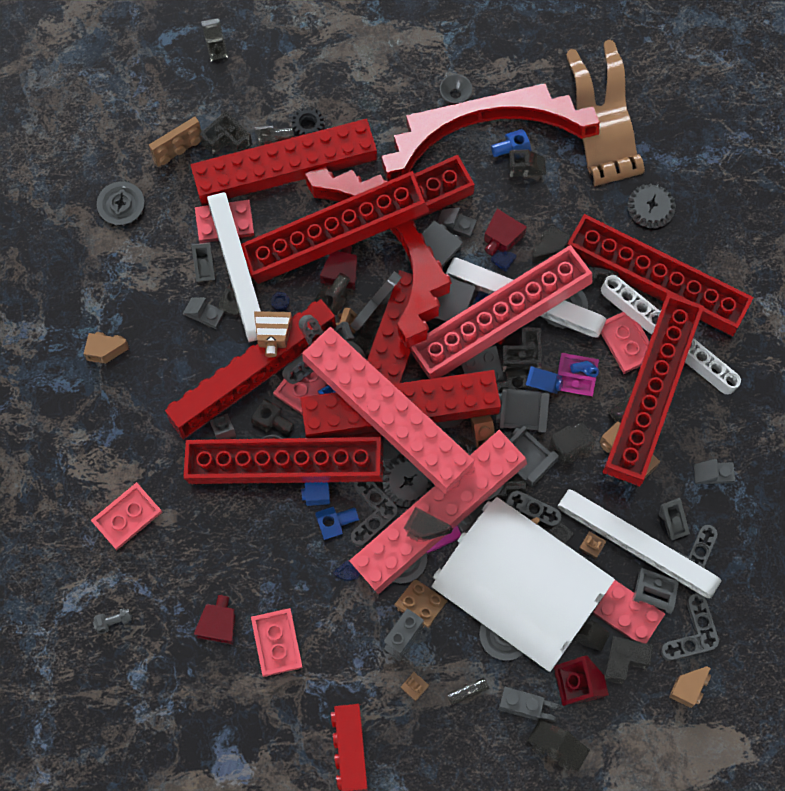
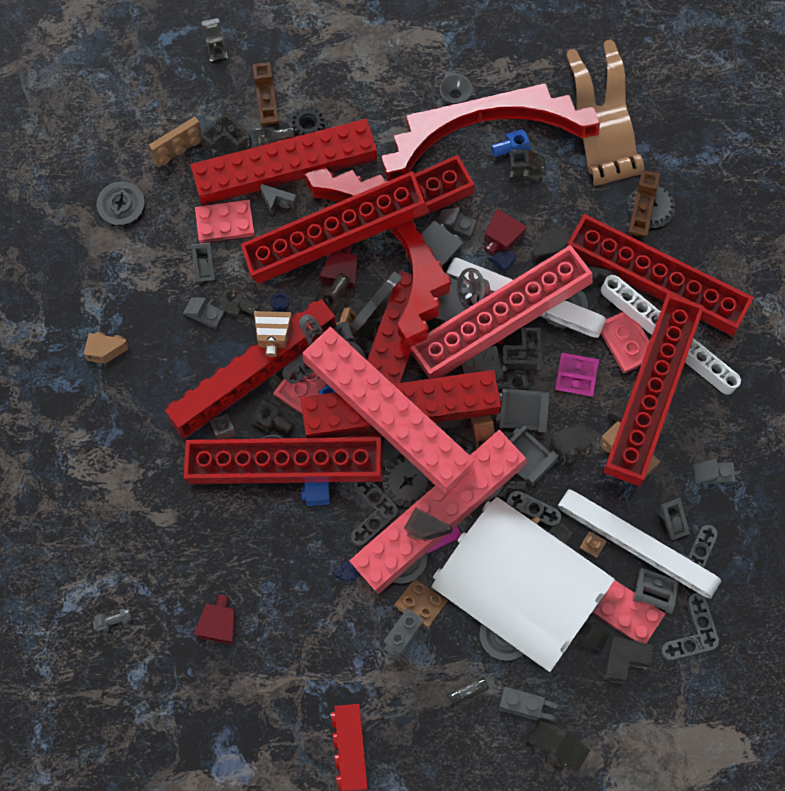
coral plate [91,482,162,551] -> none
white beam [207,192,260,342] -> none
coral plate [251,608,303,677] -> none
blue piece [315,506,359,540] -> none
medium nougat tile [400,672,429,702] -> none
blue slope [526,366,563,394] -> none
dark red slope [554,656,609,706] -> none
blue arm [570,361,599,377] -> none
medium nougat slope [669,666,711,708] -> none
none -> reddish brown slope [252,62,279,125]
none -> dark grey slope [260,184,297,216]
none -> flat silver wheel [457,268,490,309]
none -> reddish brown slope [628,170,660,238]

